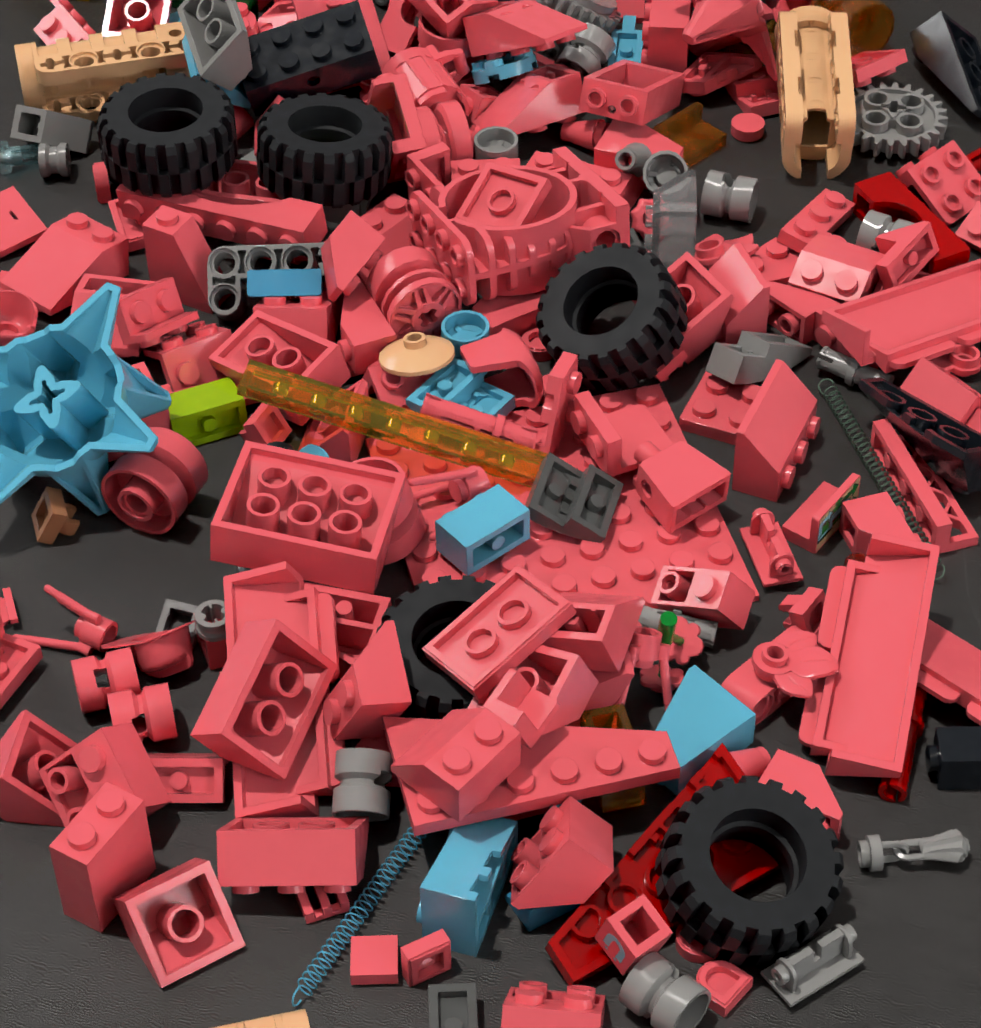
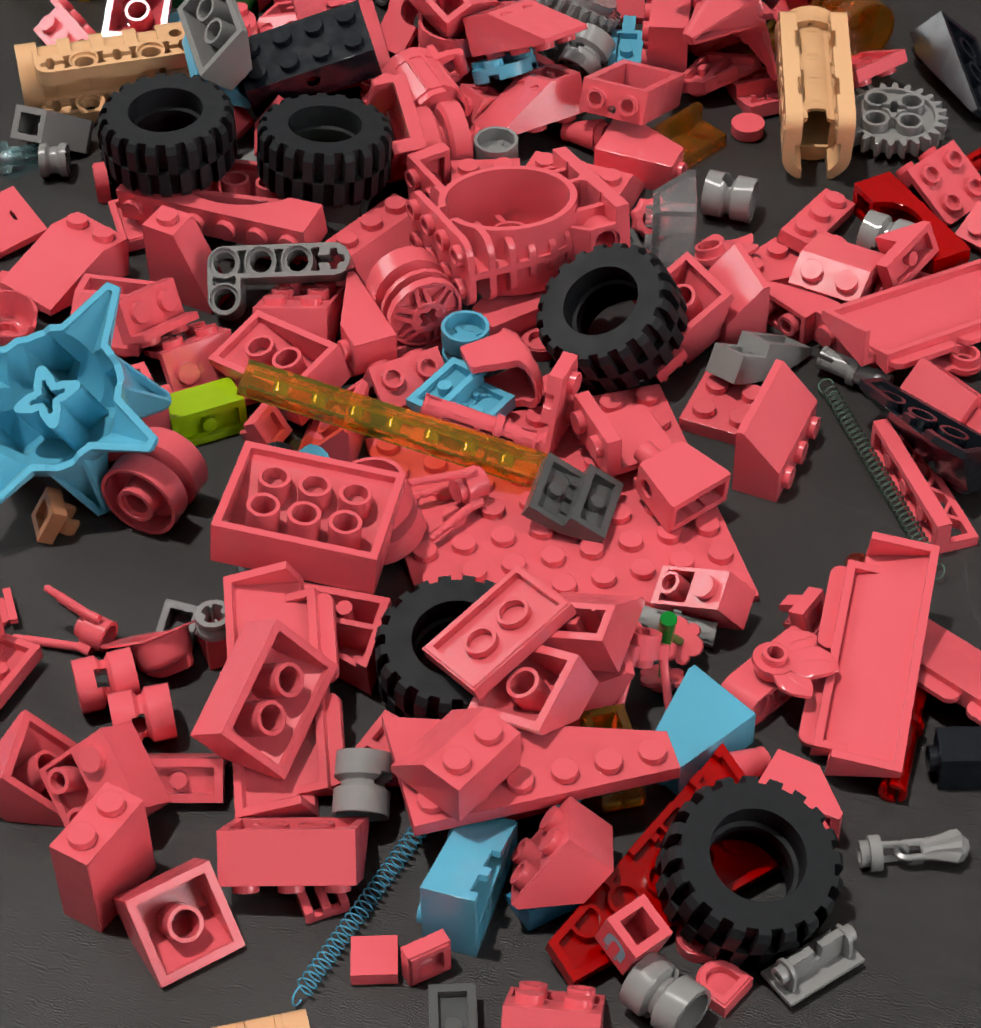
dark azure slope [247,268,324,297] -> none
coral slope [321,210,386,303] -> none
coral slope [323,620,412,741] -> none
light nougat dish [379,332,455,377] -> none
medium azure brick [435,484,530,576] -> none
coral plate [455,161,552,227] -> none
coral panel [482,668,560,749] -> none
light grey cone [615,142,652,177] -> none
light grey wheel [643,150,692,203] -> none
coral hinge [739,508,803,588] -> none
coral panel [781,472,861,554] -> none
coral slope [839,491,922,561] -> none

